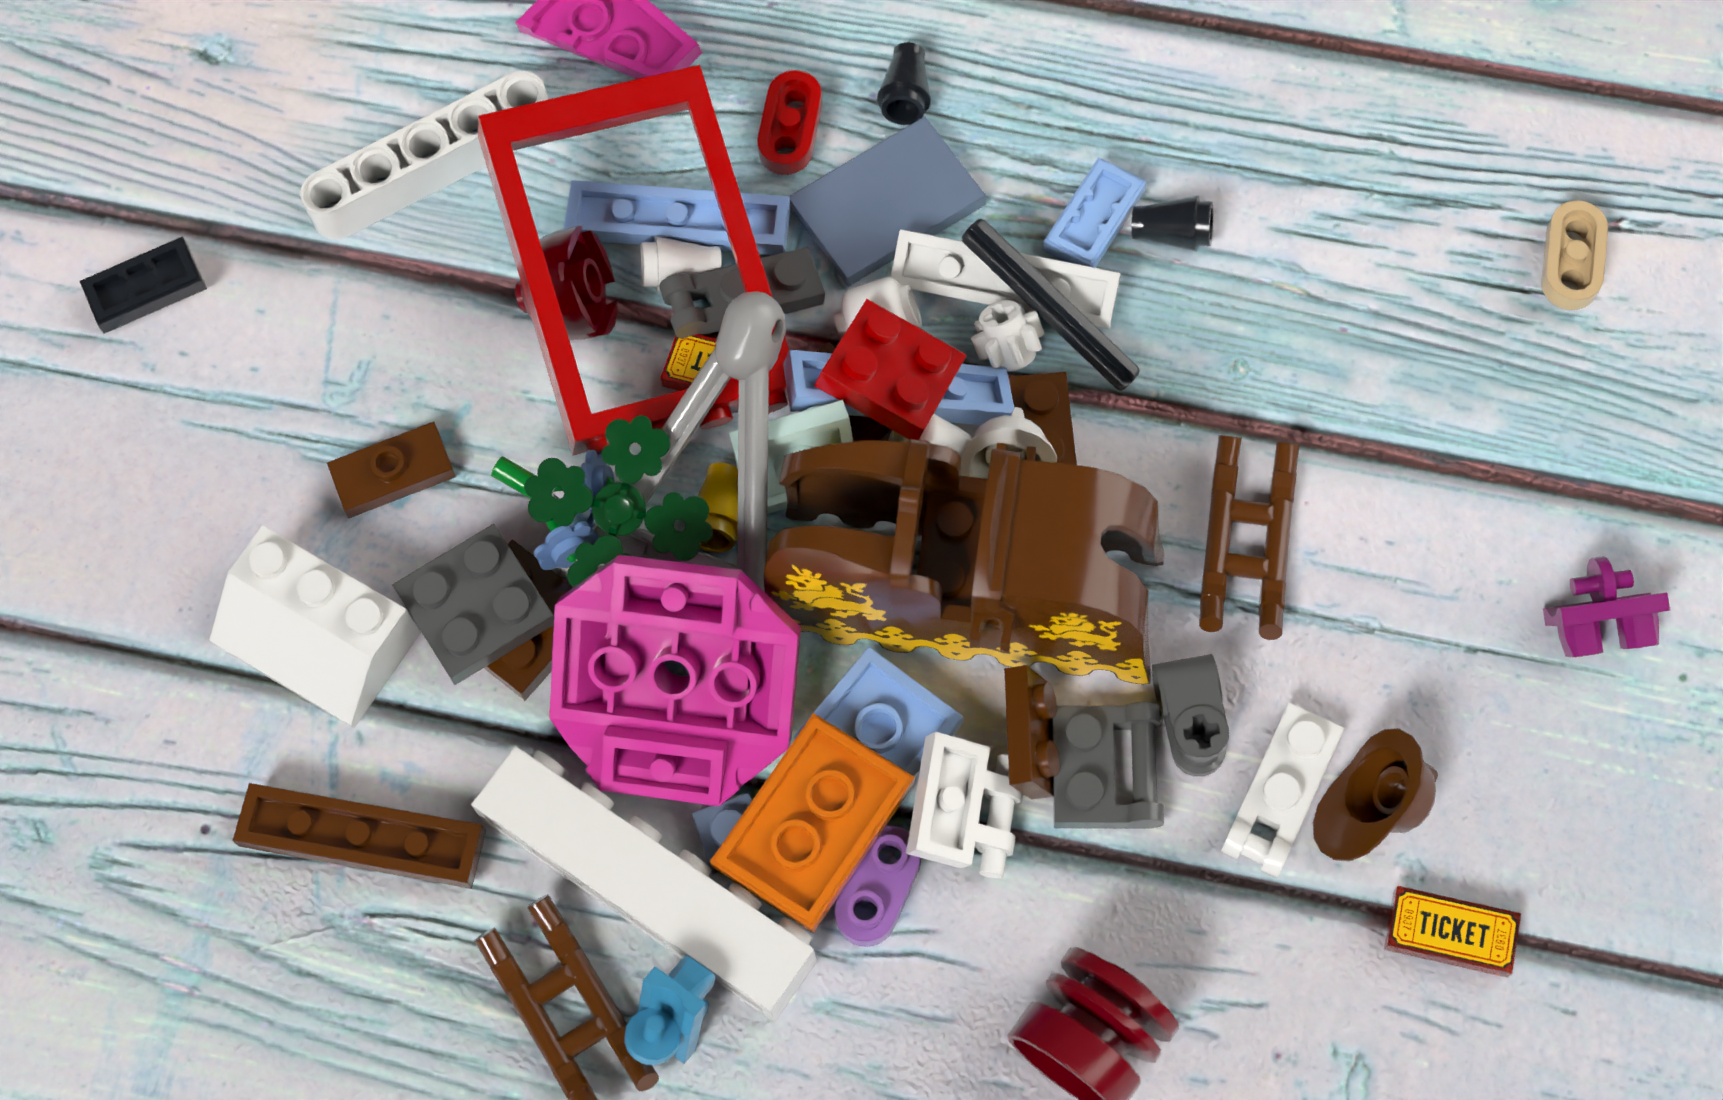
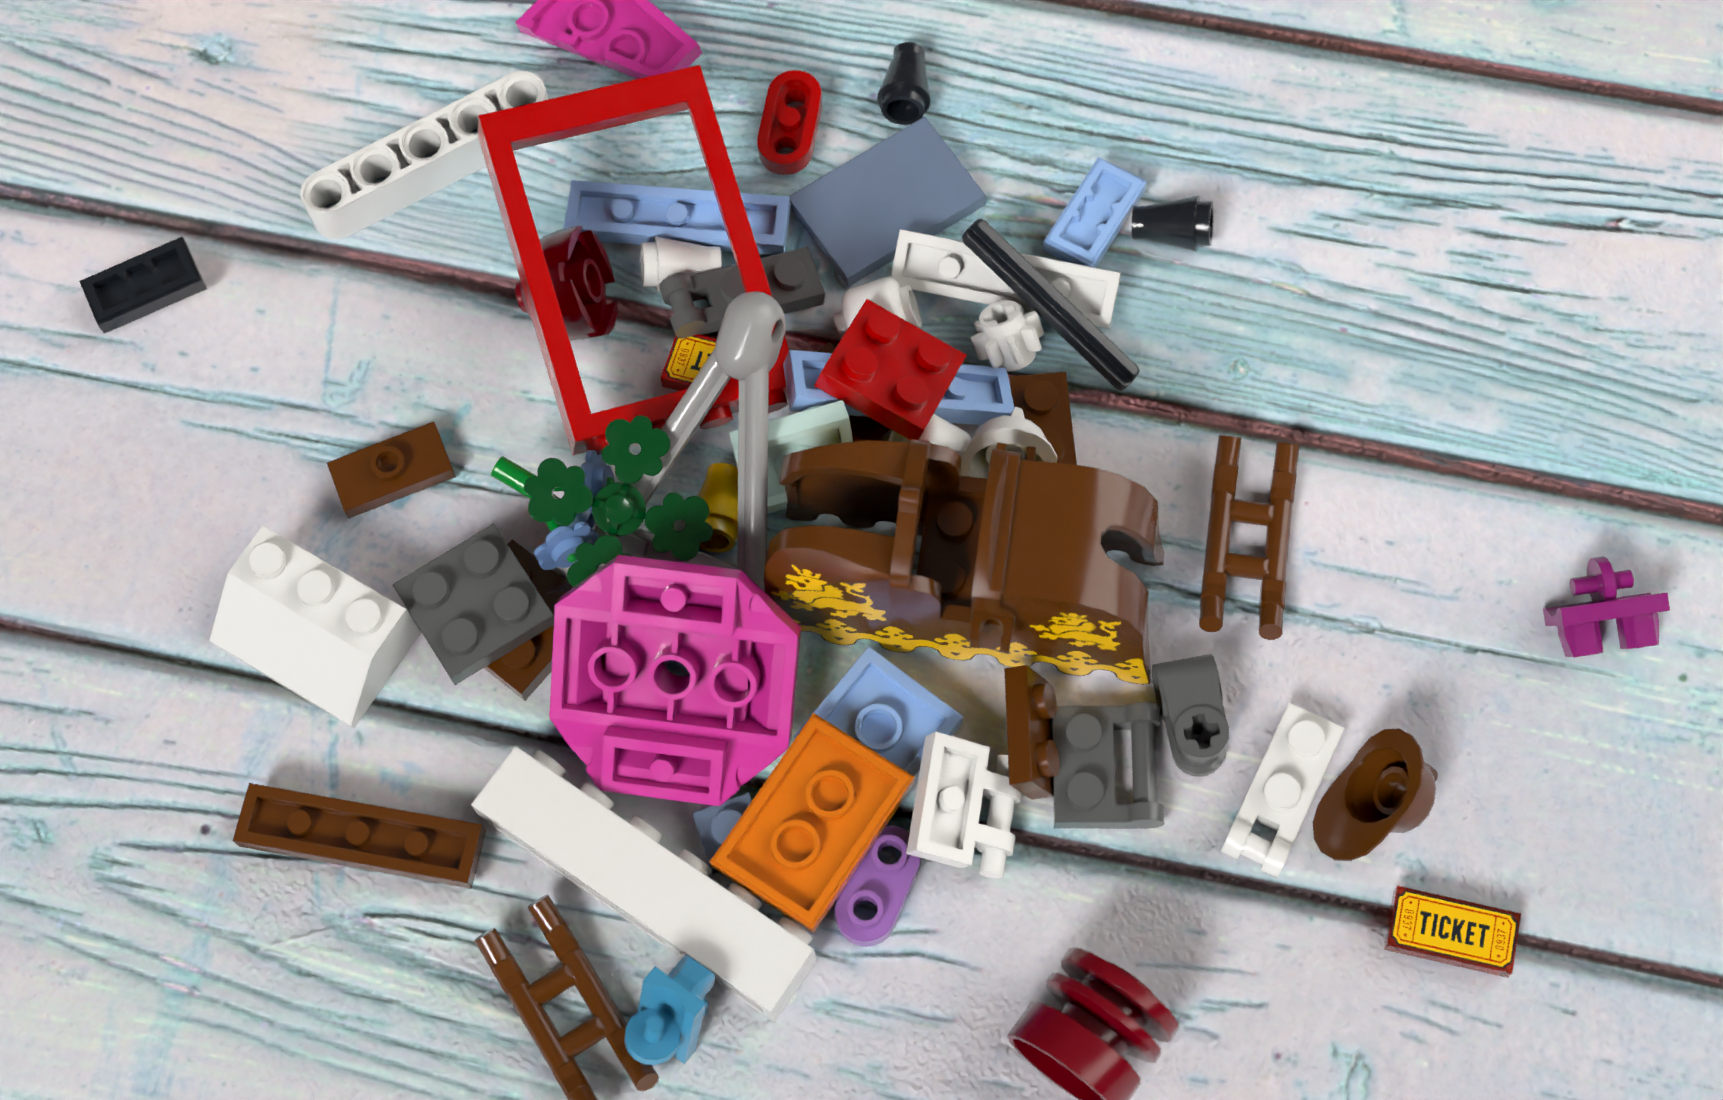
tan plate [1541,200,1608,310] -> none

